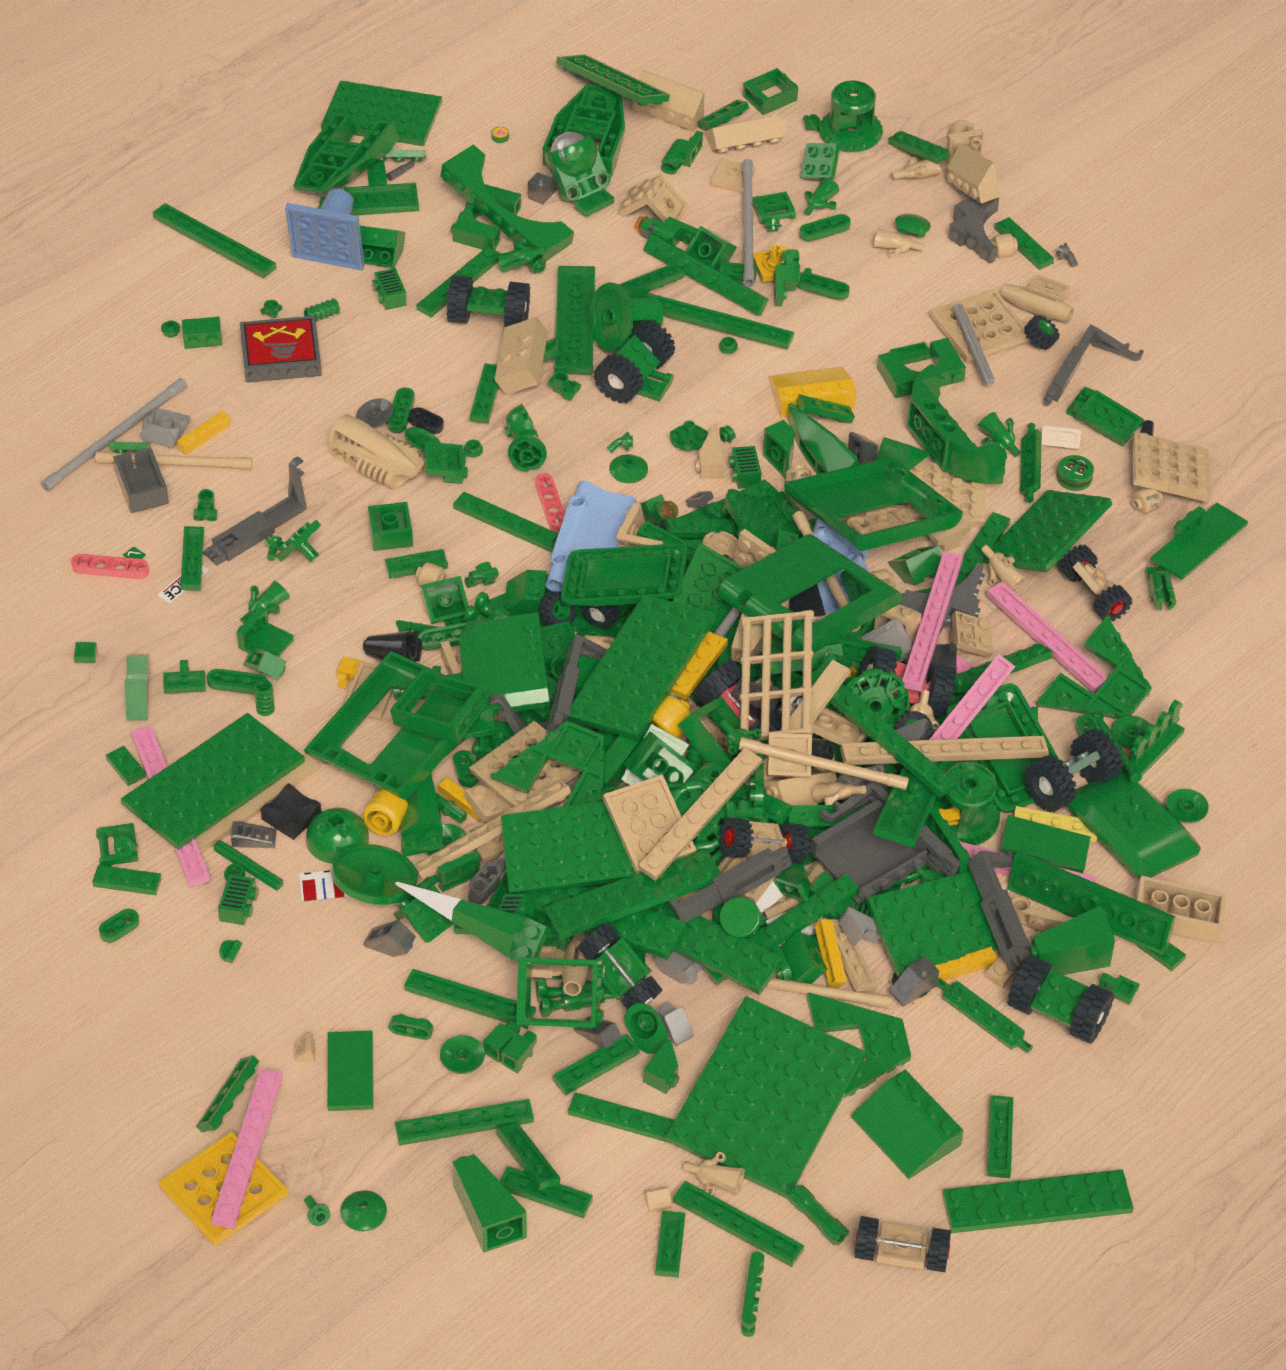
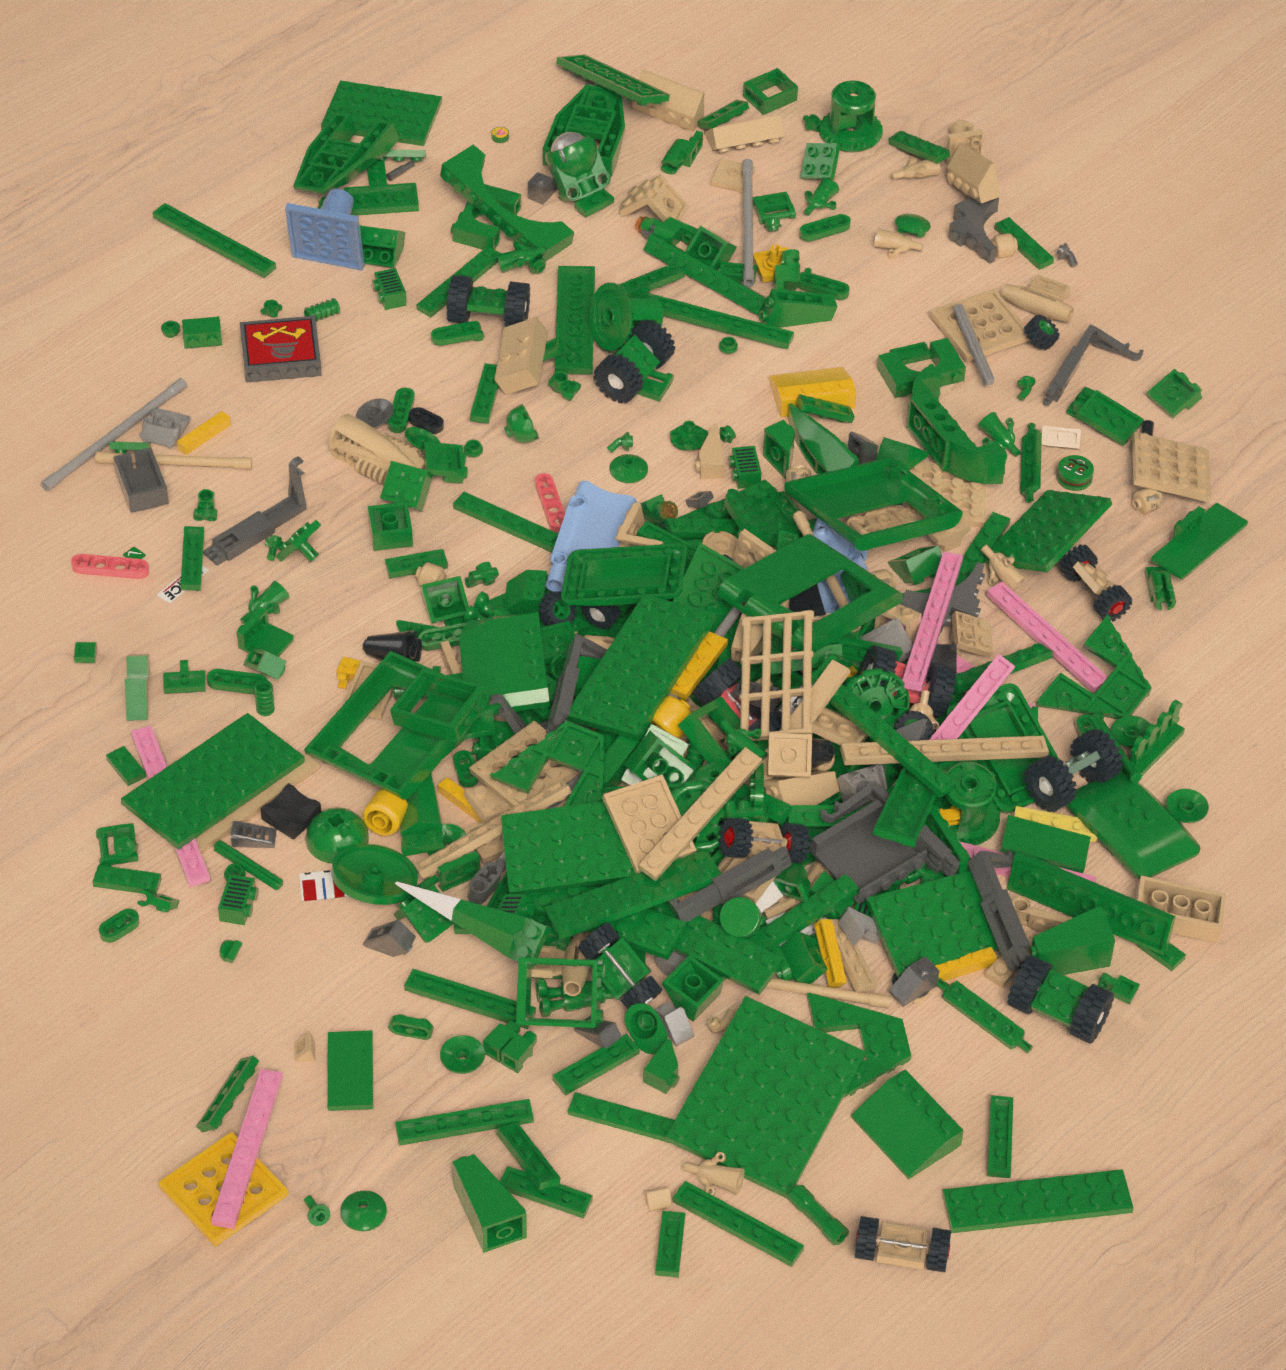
green axle [436,793,467,823] -> none
green cone [508,433,547,472] -> none
tan piece [739,737,909,790] -> none
green plate [741,1251,765,1337] -> none
tan piece [812,781,866,805] -> none
none -> green plate [137,889,179,912]
none -> green brick [380,461,433,512]
none -> green plate [431,321,485,346]
none -> green slope [662,955,724,1022]
none -> tan arm [707,1009,736,1033]
none -> green slope [759,289,838,328]
none -> green plate [1017,376,1036,401]
none -> green plate [1147,368,1202,418]

